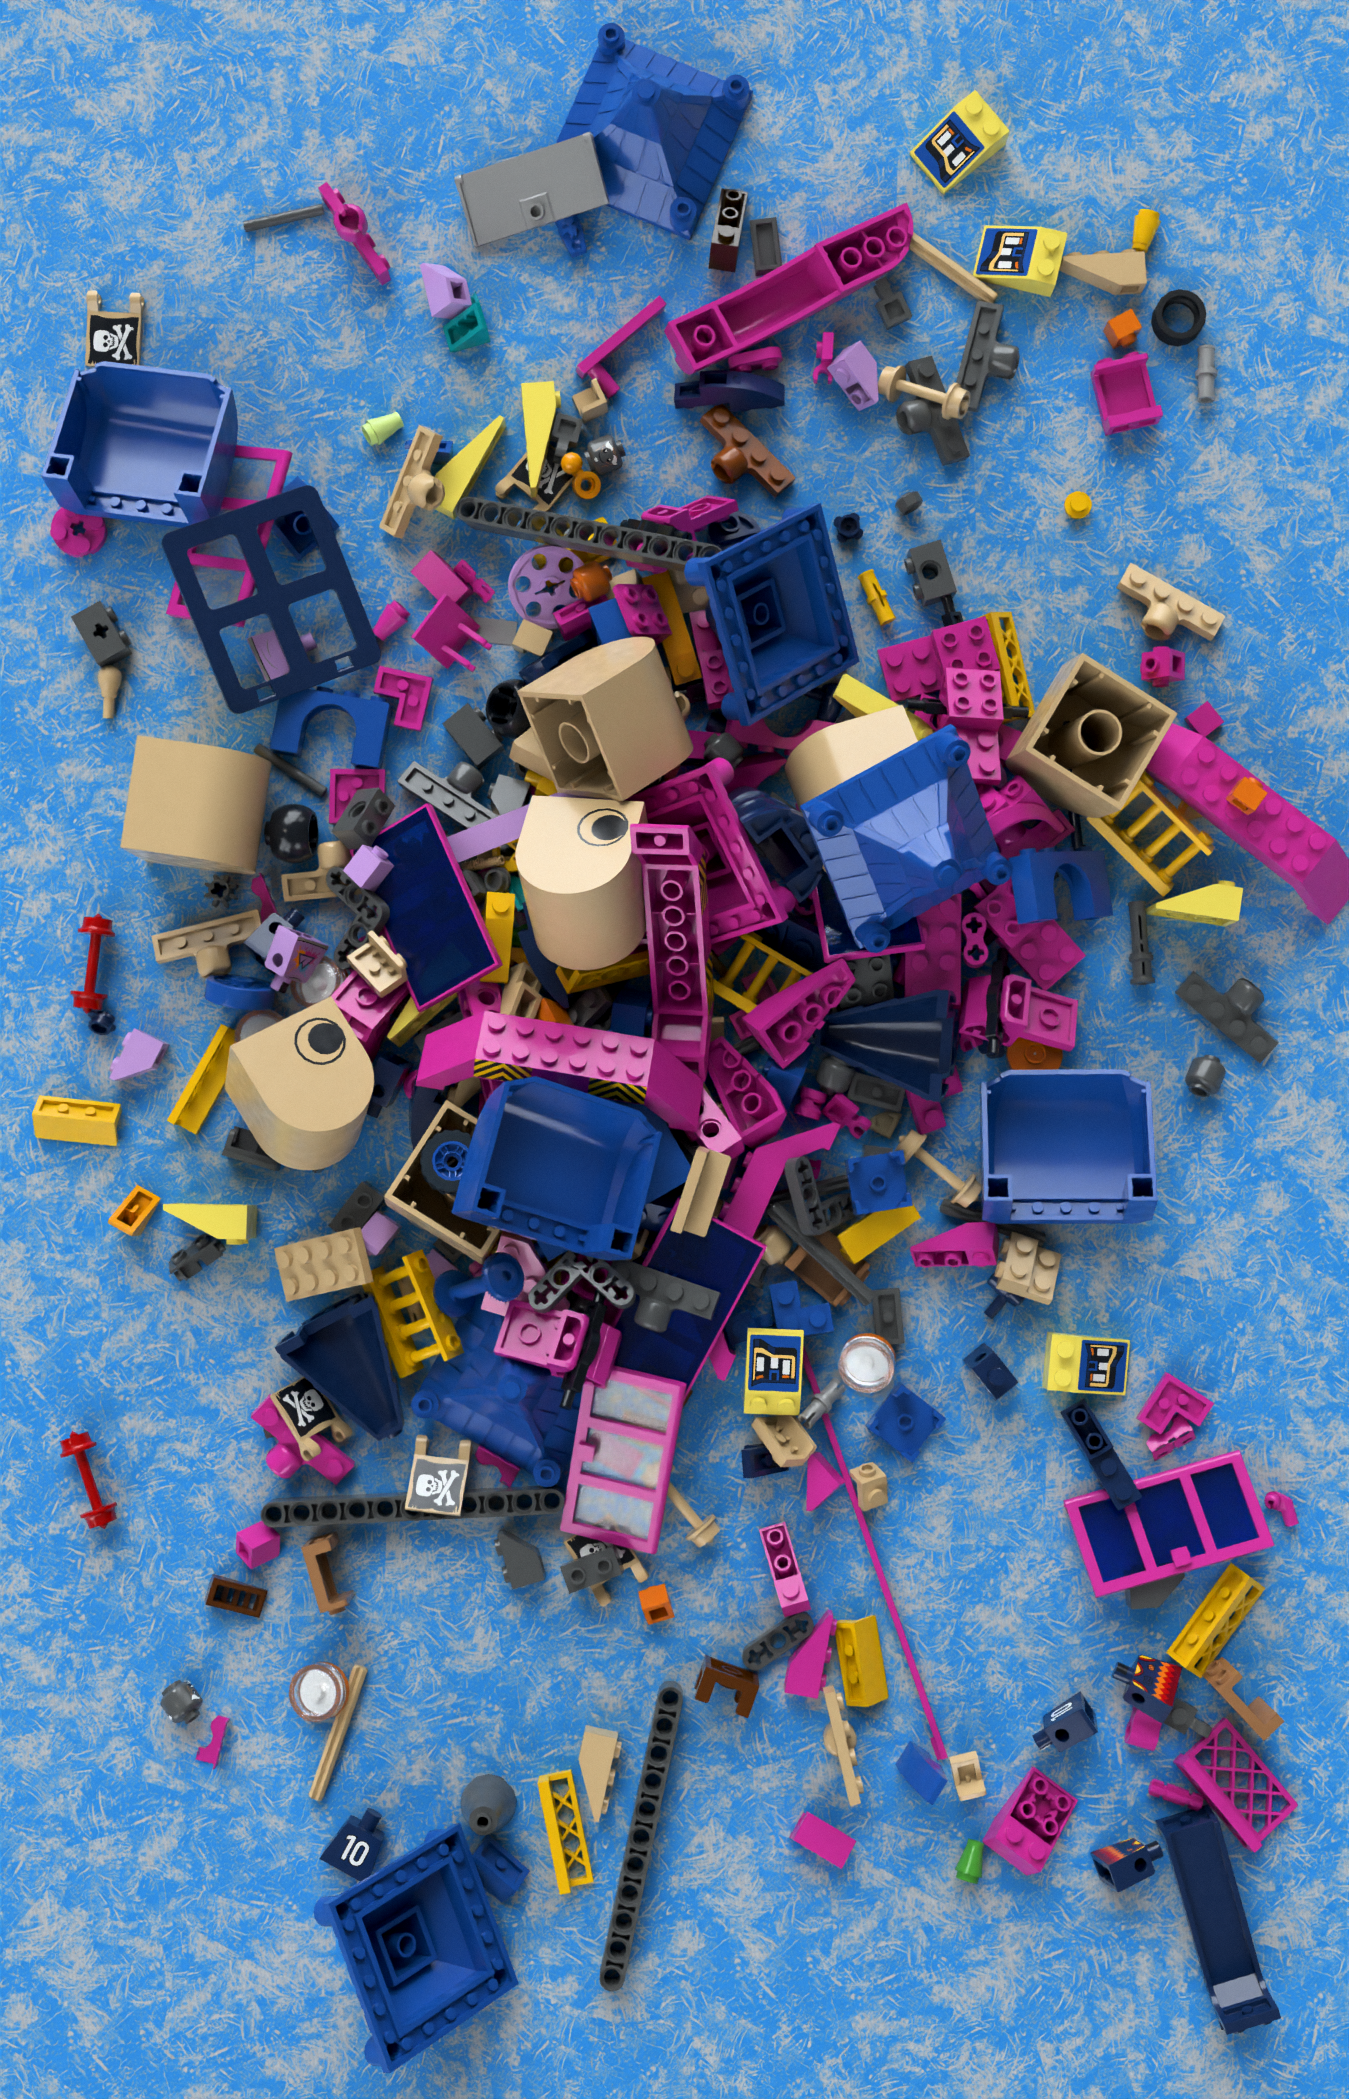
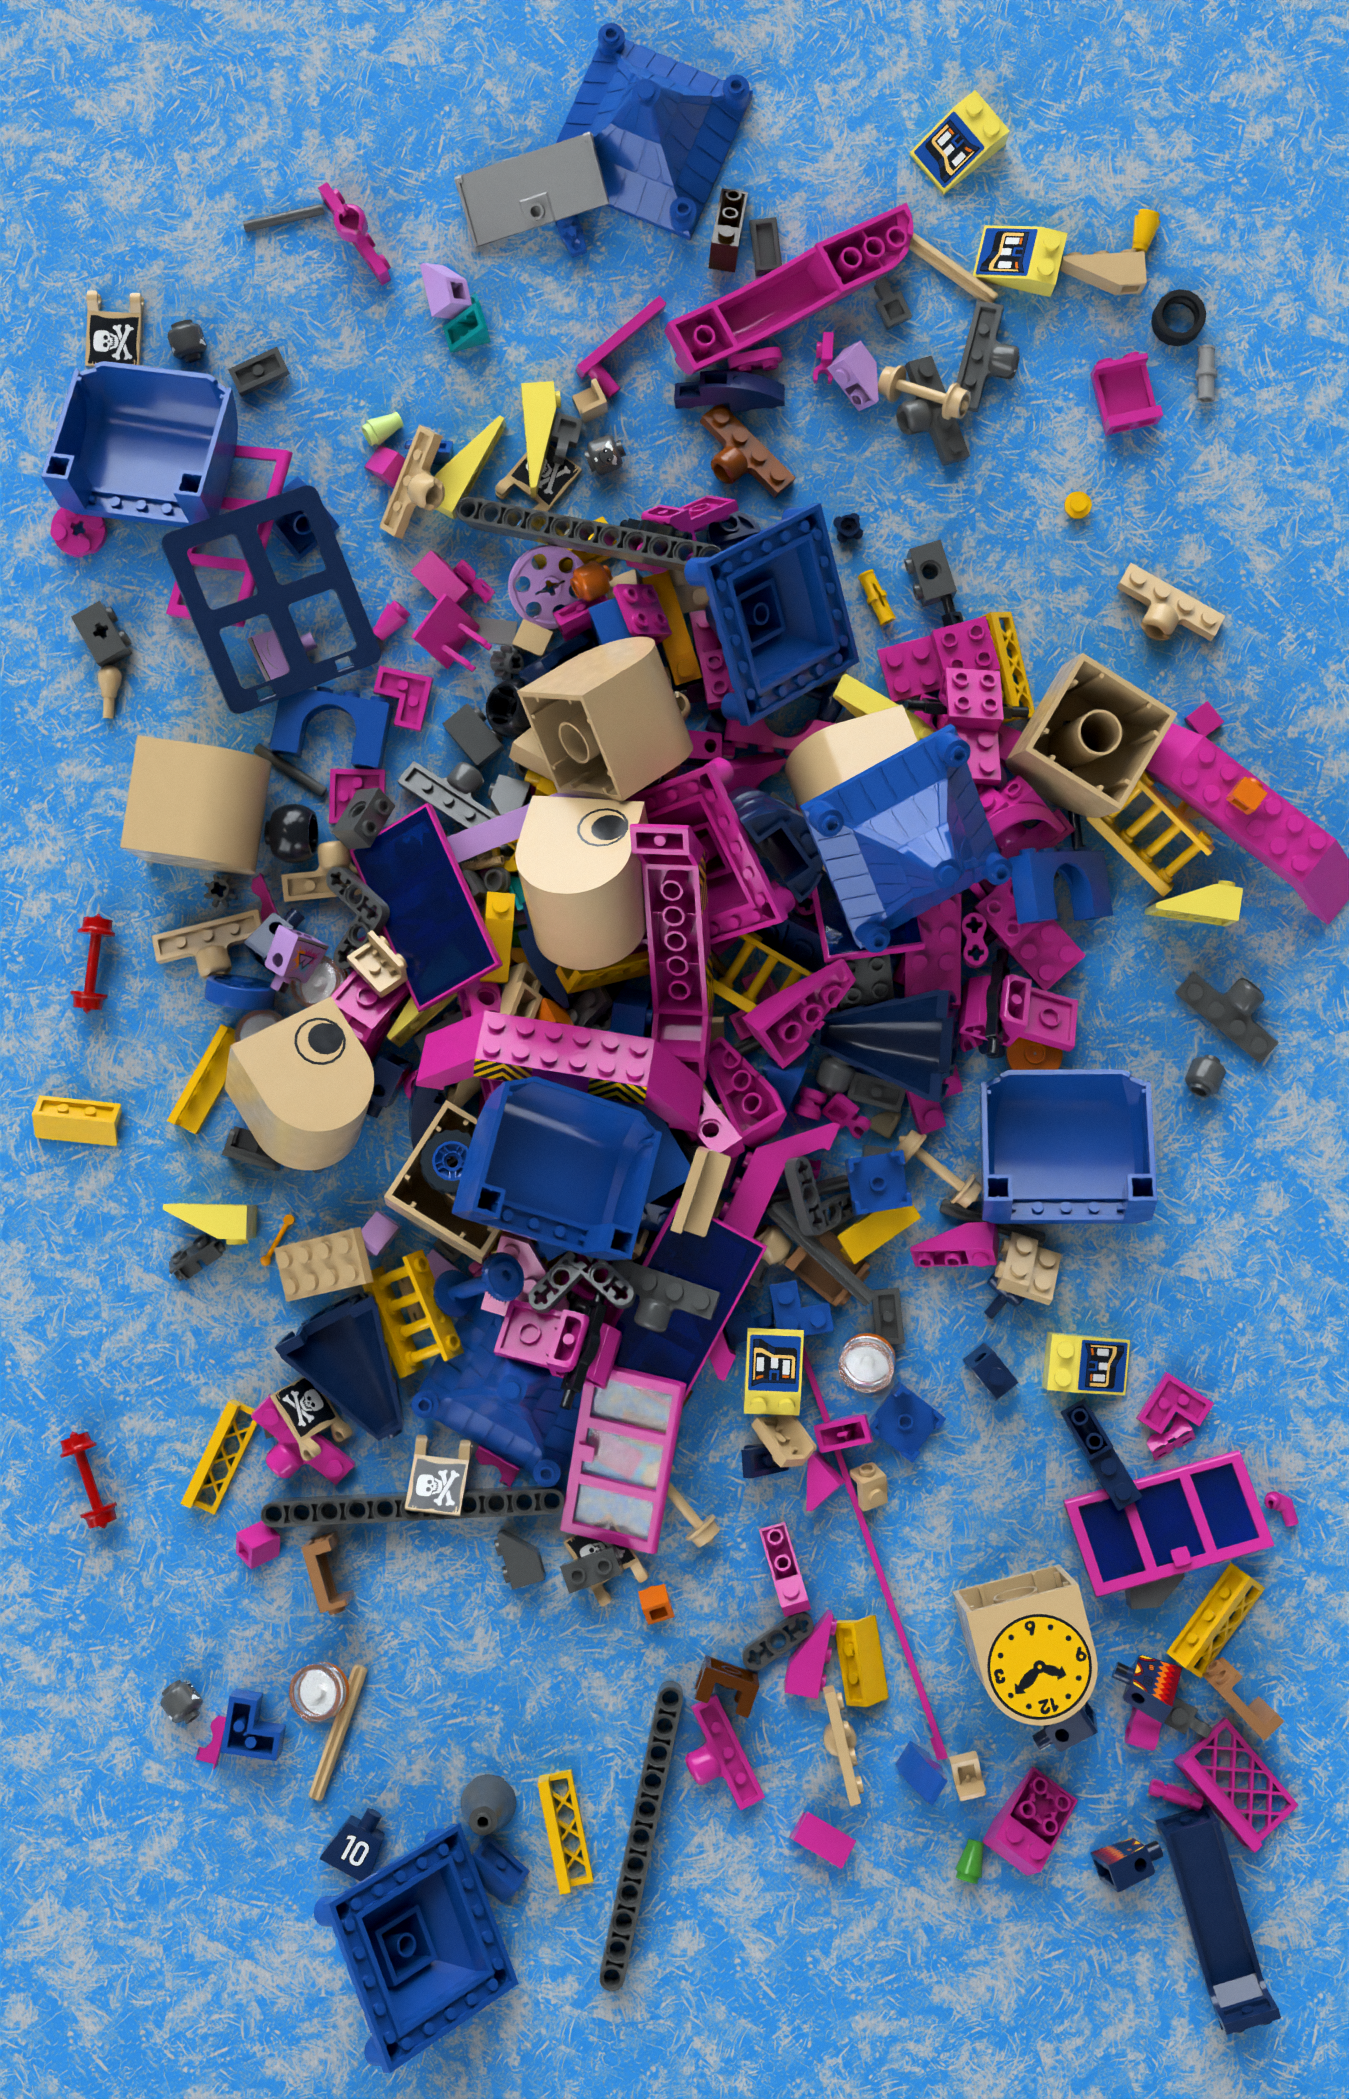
dark blue plate [88,1010,116,1035] -> none
light orange slope [108,1185,161,1236] -> none
lavender slope [109,1029,170,1081] -> none
reddish brown slope [204,1574,268,1618] -> none
dark grey brick [328,1181,385,1232] -> none
lavender brick [343,845,394,892] -> none
light orange plate [561,452,601,499] -> none
tan slope [578,1725,622,1822] -> none
dark grey head [703,732,745,771] -> none
light grey pin [798,1378,846,1429] -> none
dark grey tile [895,491,923,516] -> none
orange plate [1103,308,1142,349] -> none
dark grey pin [1128,901,1155,985] -> none
dark pink brick [1140,646,1185,688] -> none
none -> dark grey head [167,319,207,363]
none -> yellow fence [180,1399,258,1515]
none -> blue brick [220,1689,286,1761]
none -> dark grey plate [228,347,290,397]
none -> light orange hinge [260,1214,295,1266]
none -> dark pink slope [364,445,405,489]
none -> dark grey gear [490,646,524,680]
none -> dark pink plate [685,1694,765,1811]
none -> dark pink slope [813,1414,873,1453]
none -> brick [952,1564,1098,1726]

